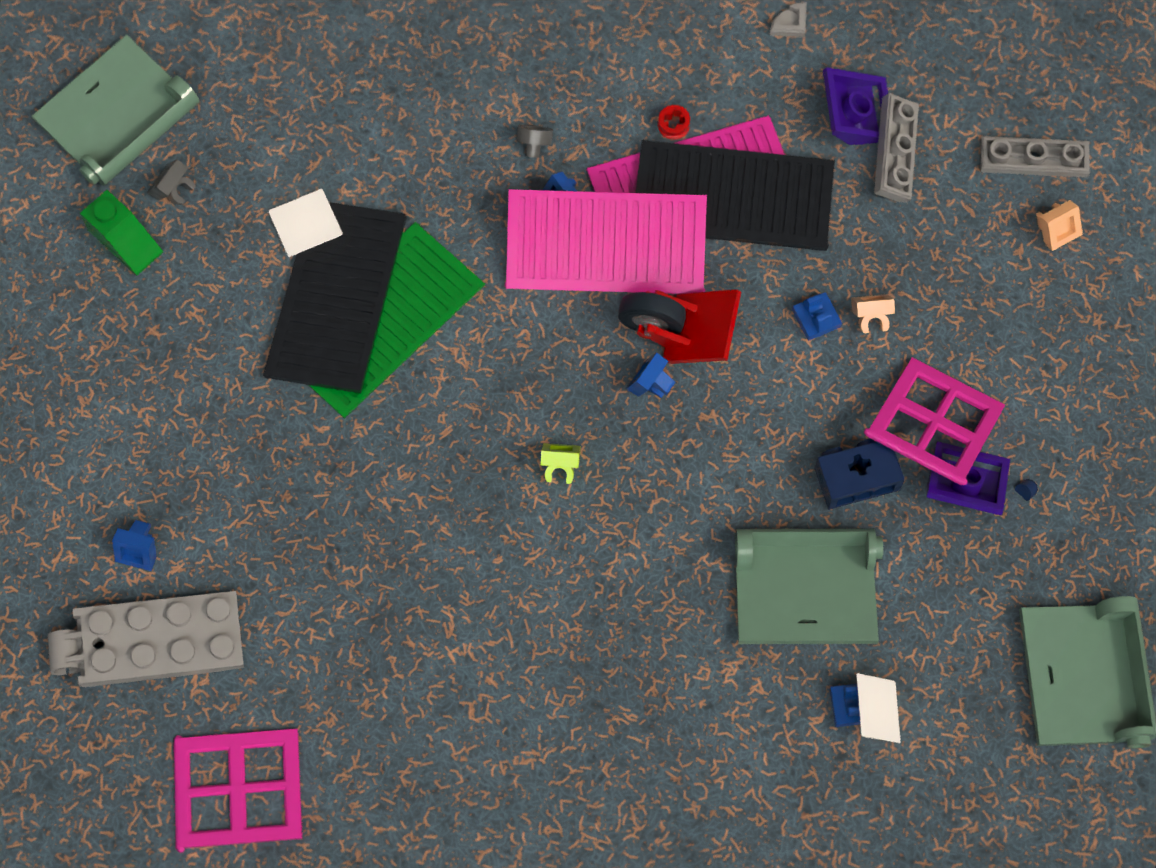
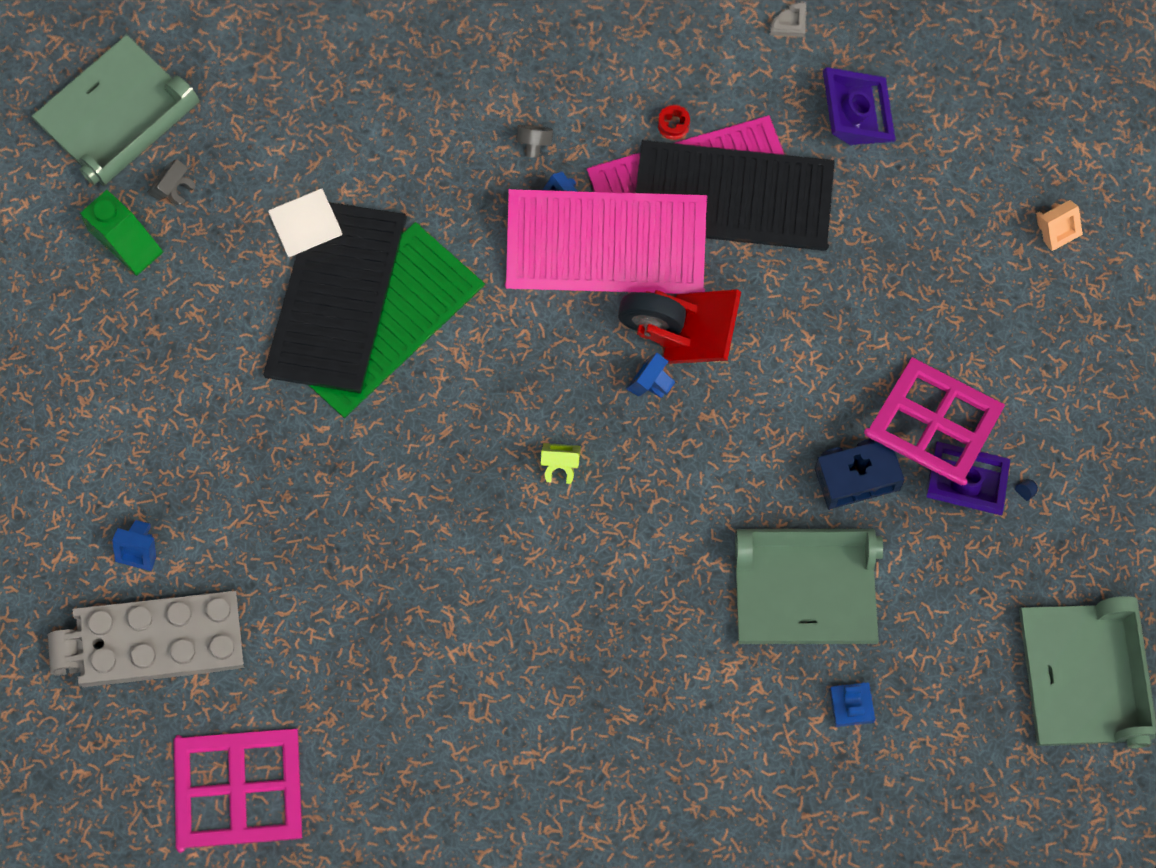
blue tile [792,292,842,341] -> none
light nougat tile [851,294,895,333] -> none
white sticker [857,674,900,743] -> none
light grey tile [874,93,919,203] -> none
light grey tile [980,136,1090,177] -> none

